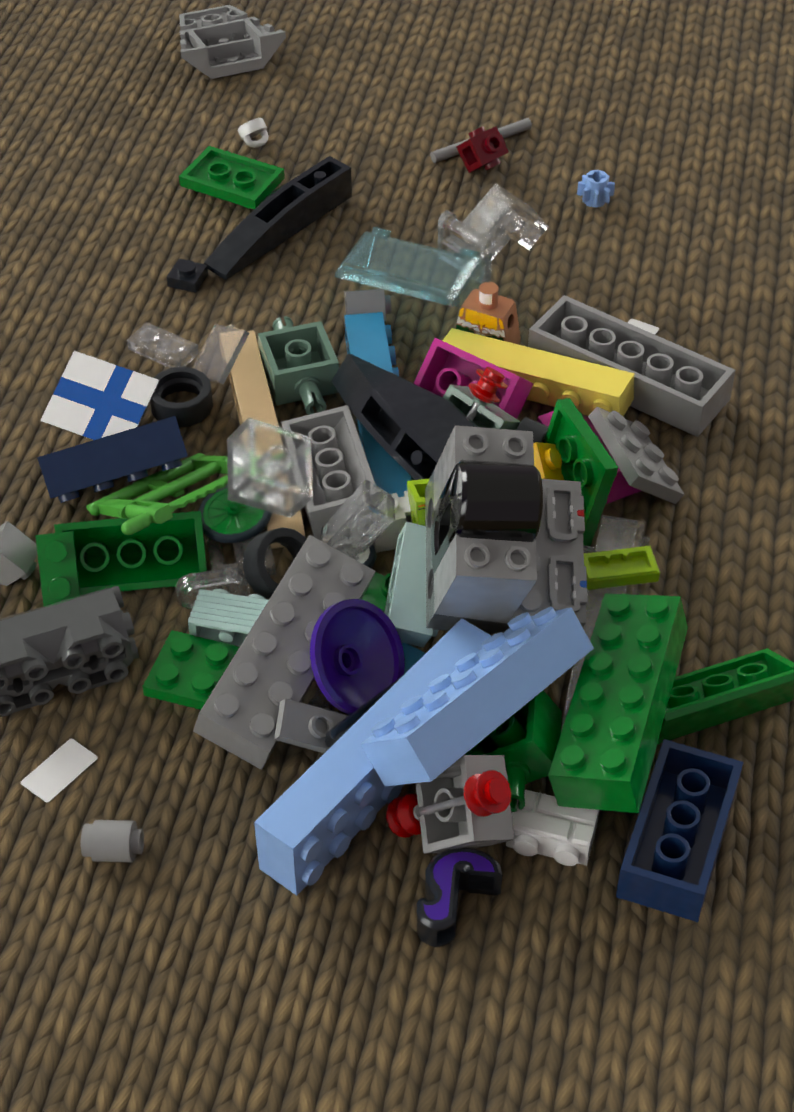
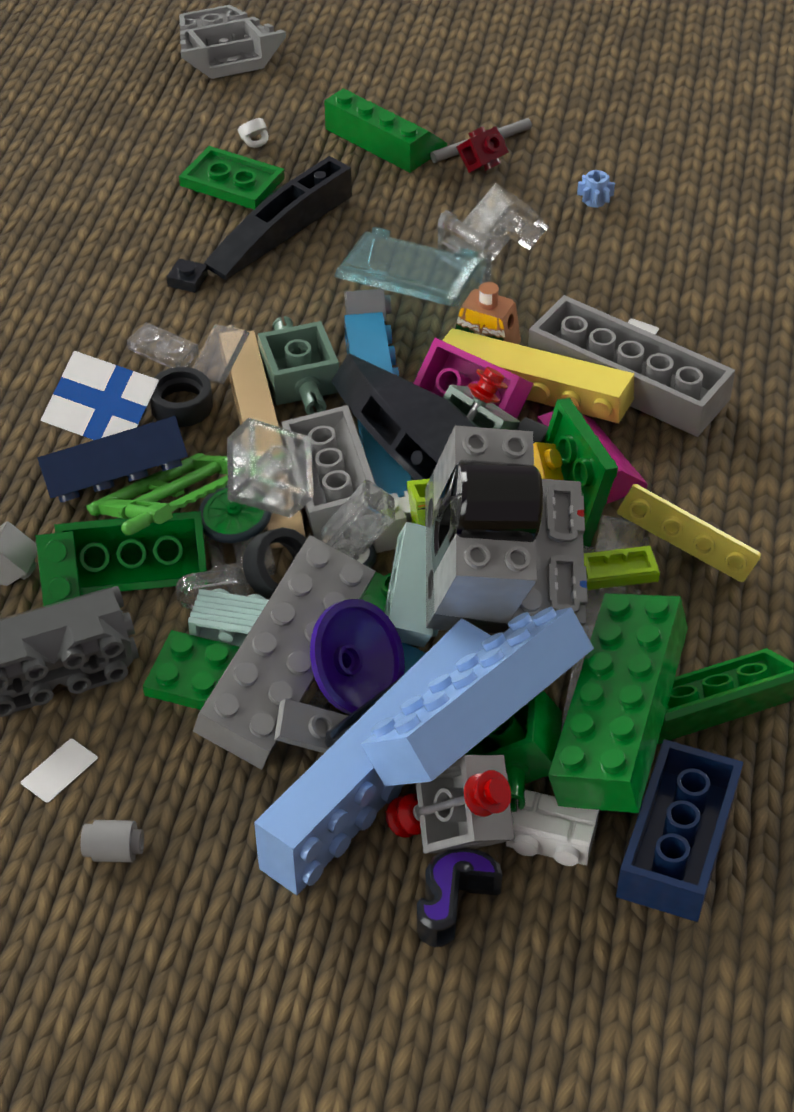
light grey plate [588,407,685,504] -> none
none -> green slope [324,88,447,173]
none -> light yellow bracket [617,484,761,582]

